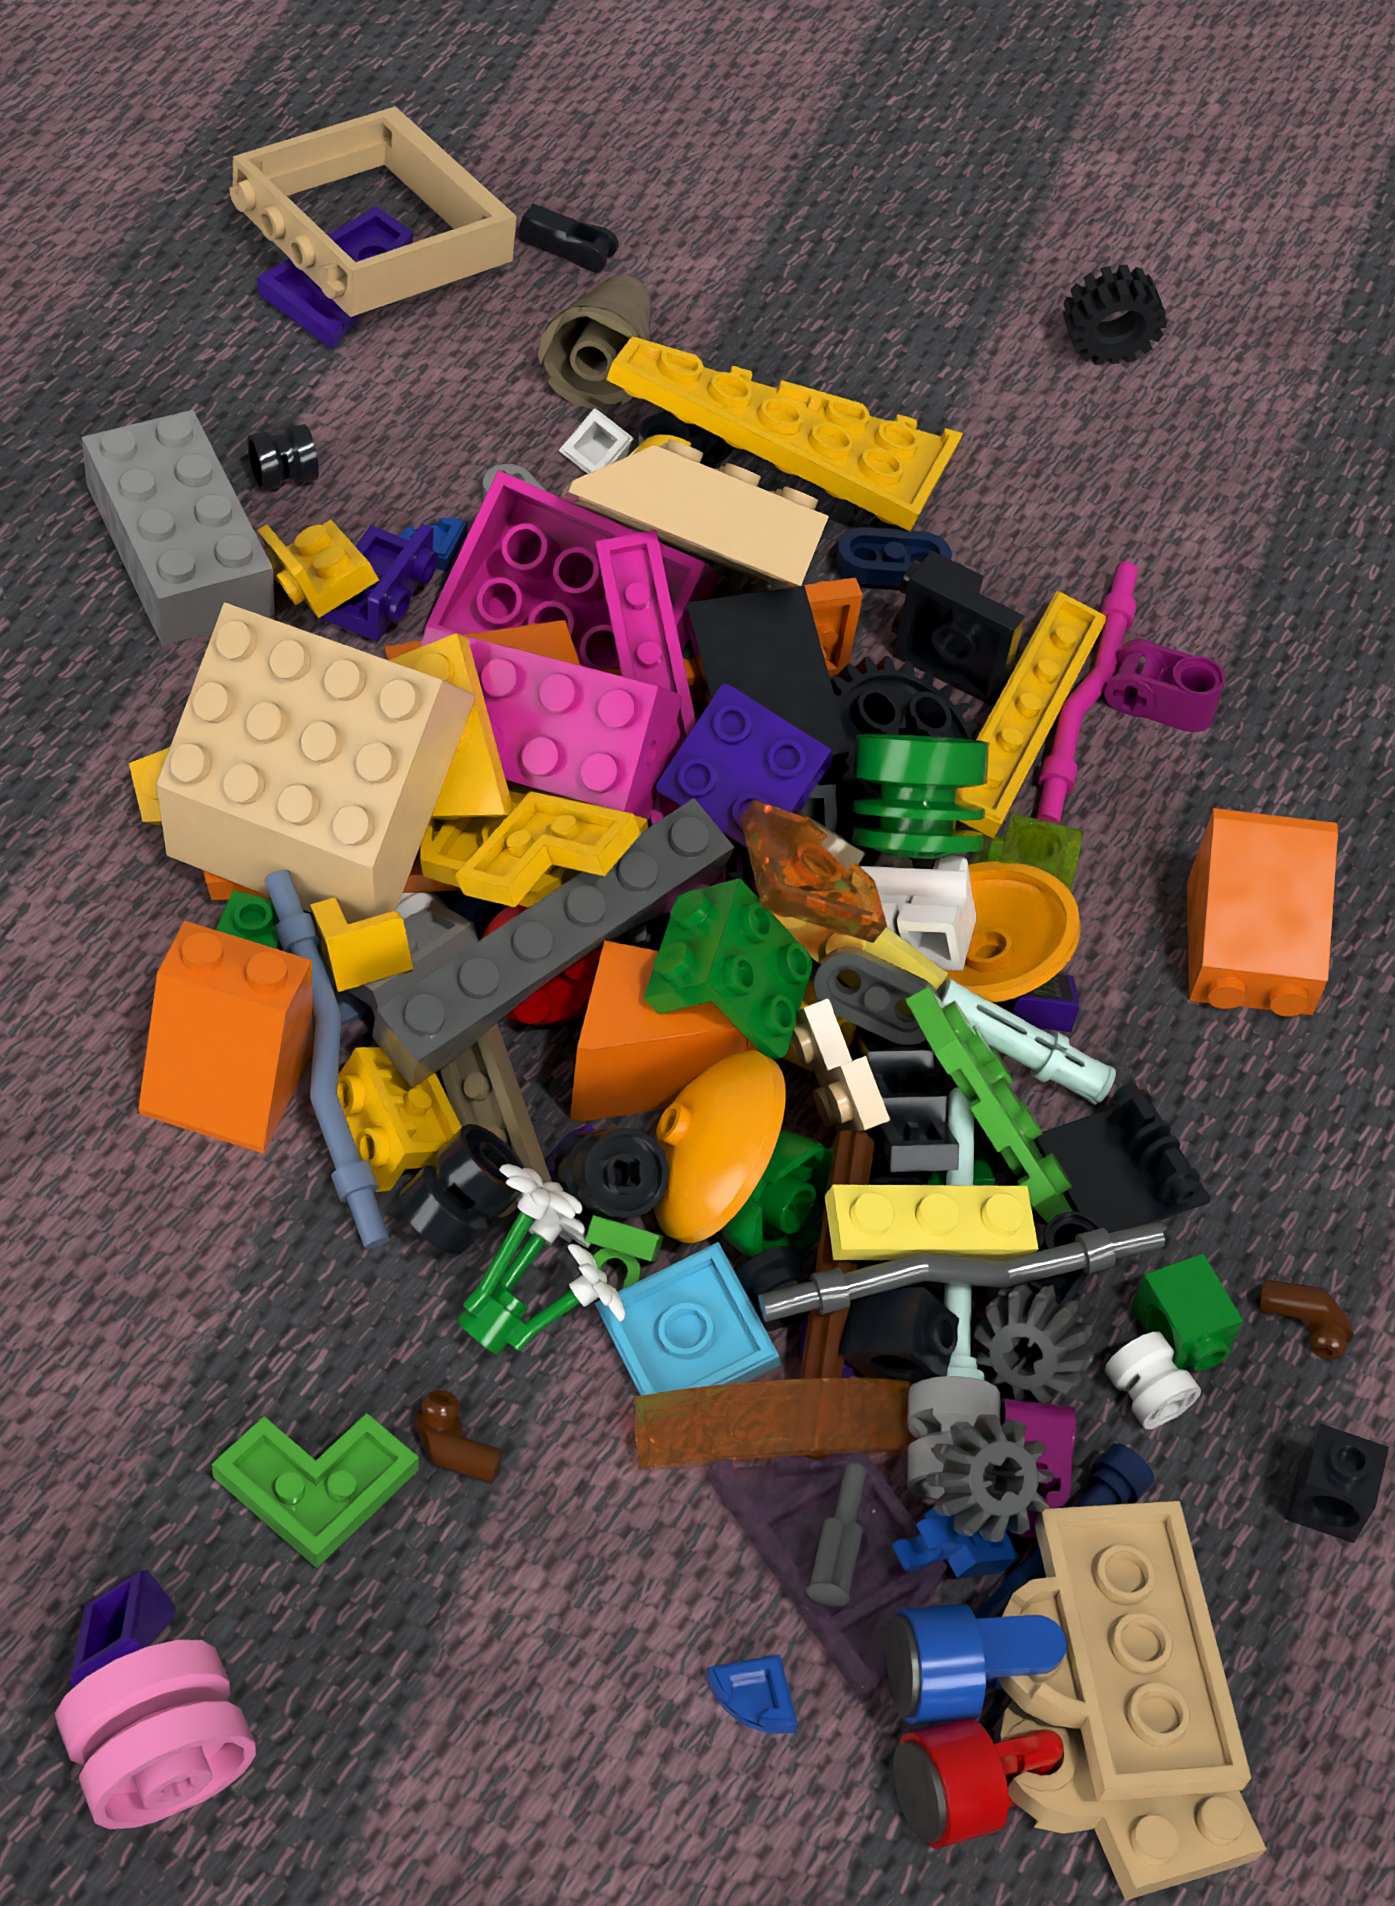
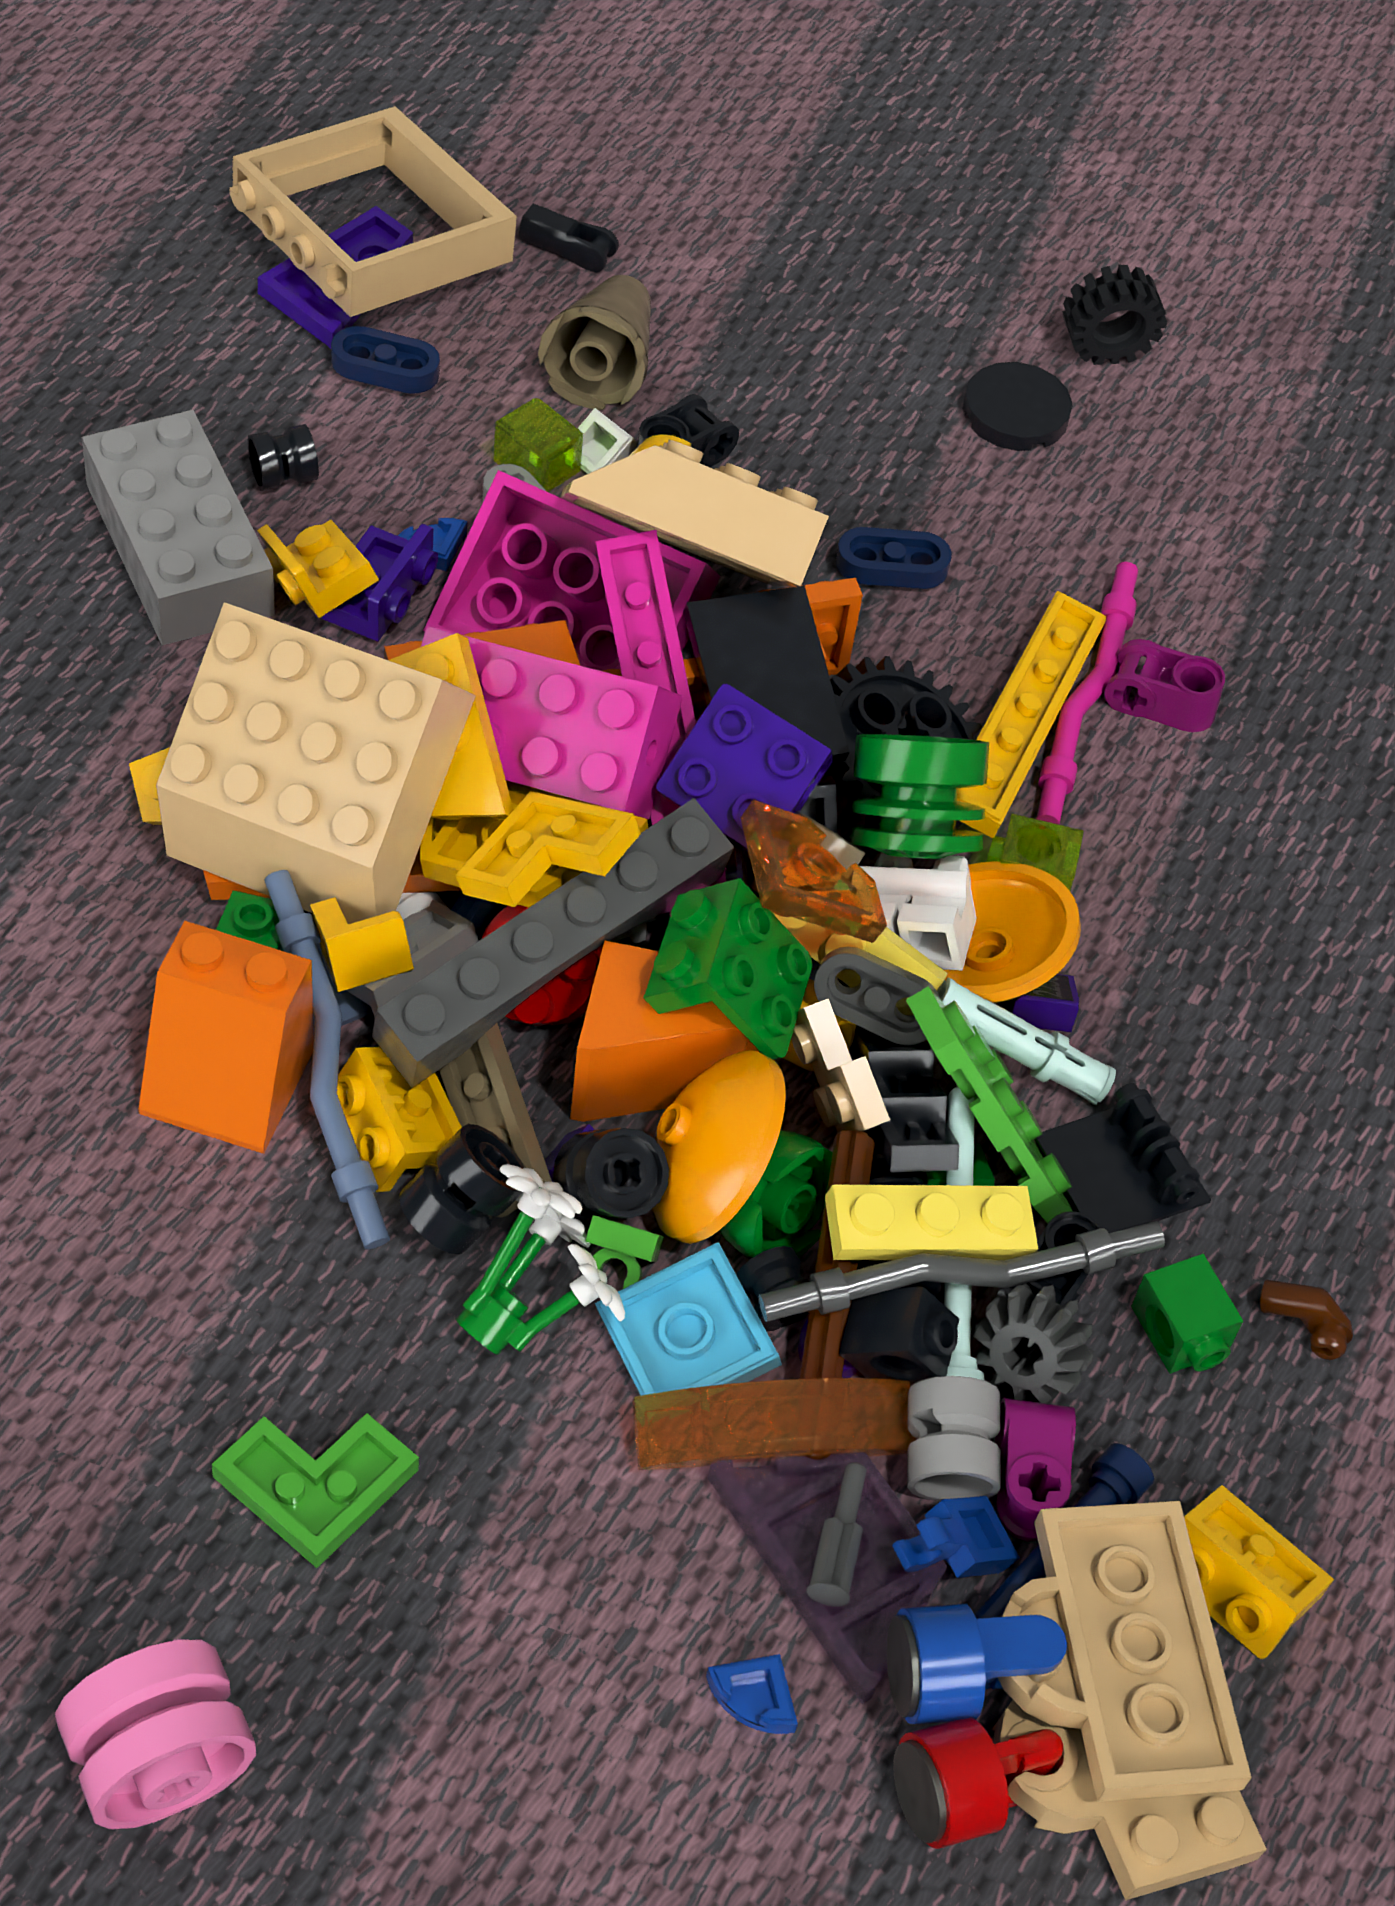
dark purple slope [69,1569,176,1687] -> none
reddish brown arm [415,1390,503,1484] -> none
yellow wing [606,336,963,532] -> none
black plate [891,551,1025,707] -> none
dark grey gear [925,1414,1056,1542] -> none
white wheel [1104,1332,1201,1429] -> none
orange slope [1186,808,1338,1017] -> none
black brick [1285,1423,1389,1543] -> none
none -> dark blue plate [331,326,440,394]
none -> clear neon green panel [494,398,583,492]
none -> black tile [962,362,1073,451]
none -> yellow bracket [1184,1485,1335,1659]

